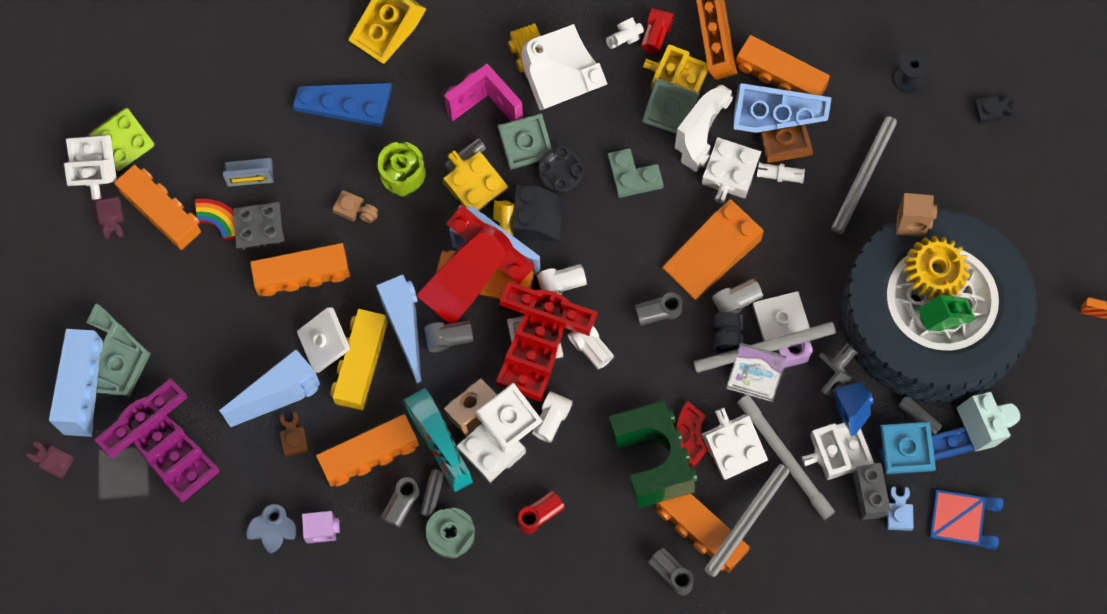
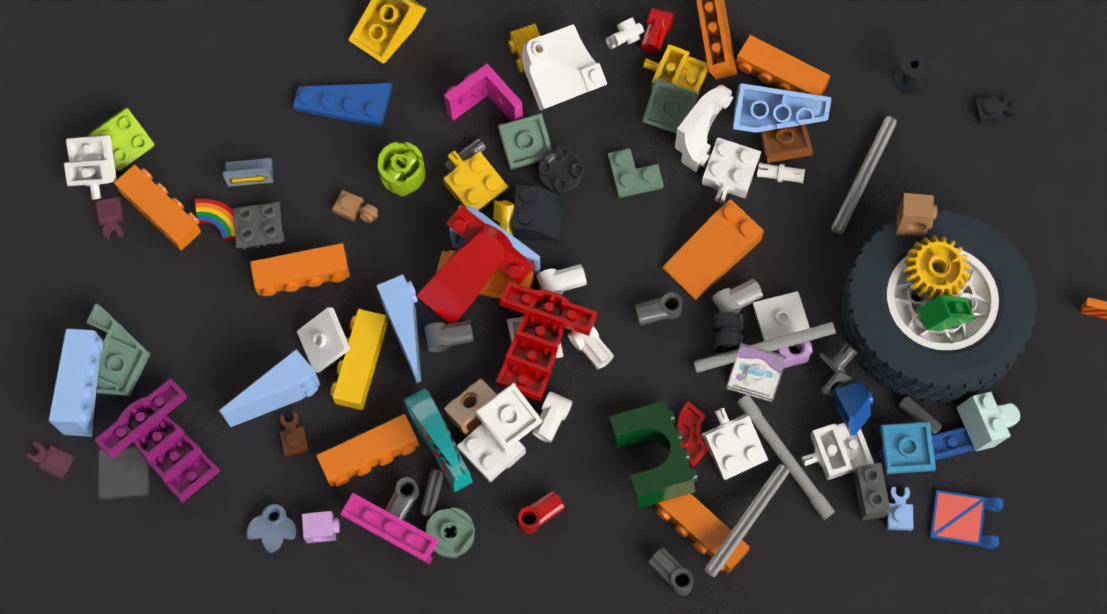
none -> dark pink fence [341,493,439,565]

